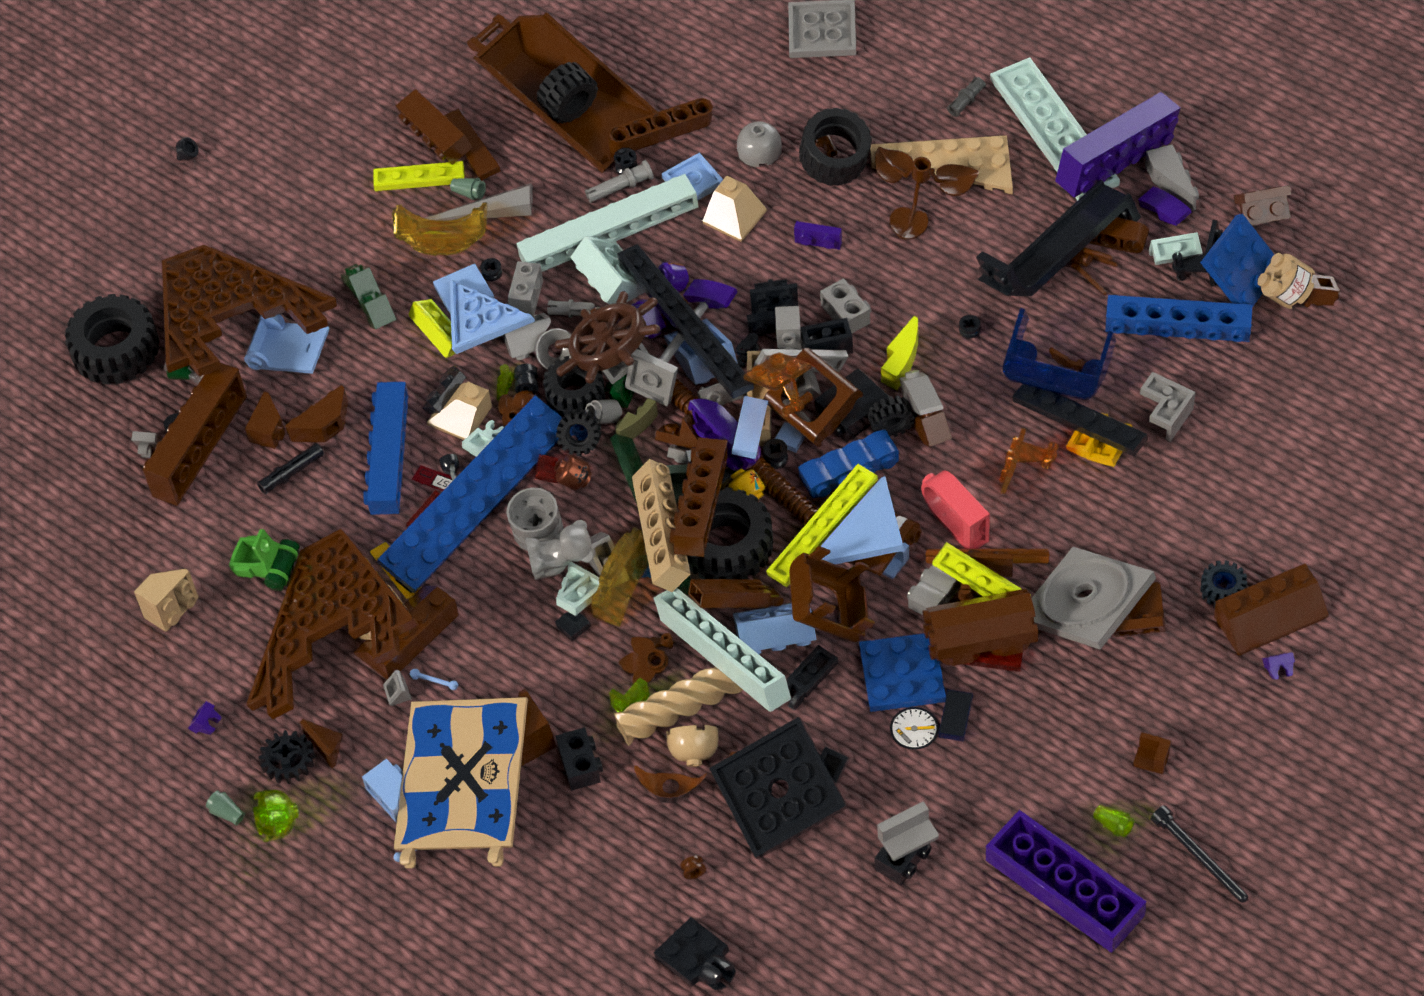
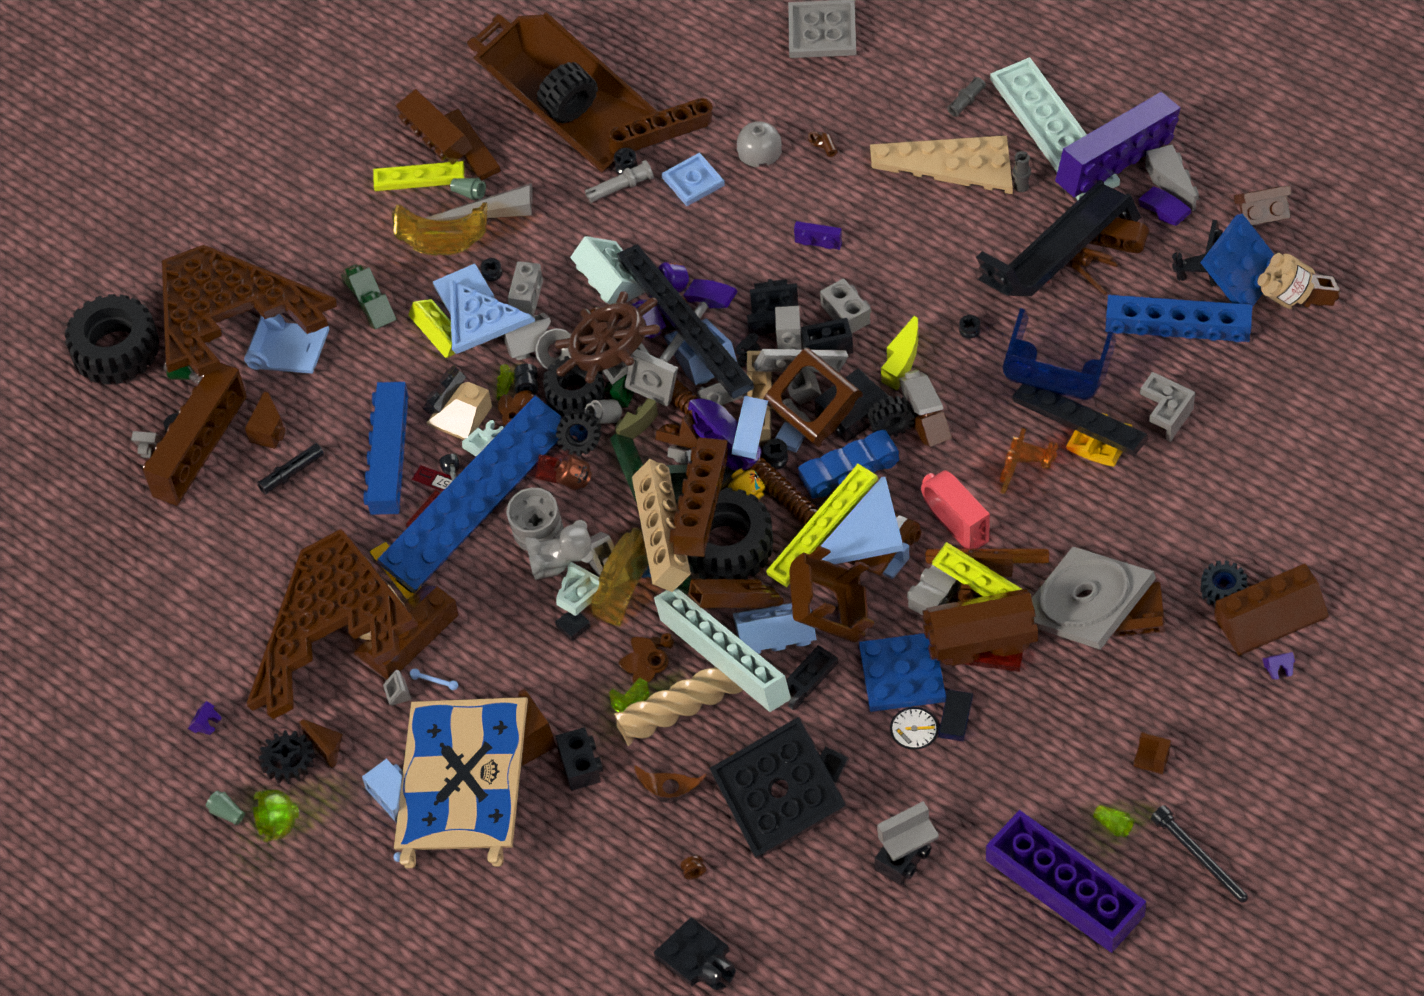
tan slope [134,569,199,632] -> none
black tile [176,137,199,161] -> none
bright green piece [229,529,300,591] -> none
reddish brown slope [285,385,348,442] -> none
light aqua brick [516,174,698,272] -> none
light grey axle [547,299,595,318] -> none
tan cylinder [666,725,718,767] -> none
tan slope [703,176,767,242] -> none
clear orange plate [743,352,813,417] -> none
black tyre [799,108,872,186] -> none
reddish brown plant [875,147,979,240] -> none
reddish brown piece [1049,347,1087,375] -> none
light aqua panel [1149,232,1203,265] -> none
none -> dark grey pin [1013,151,1031,192]

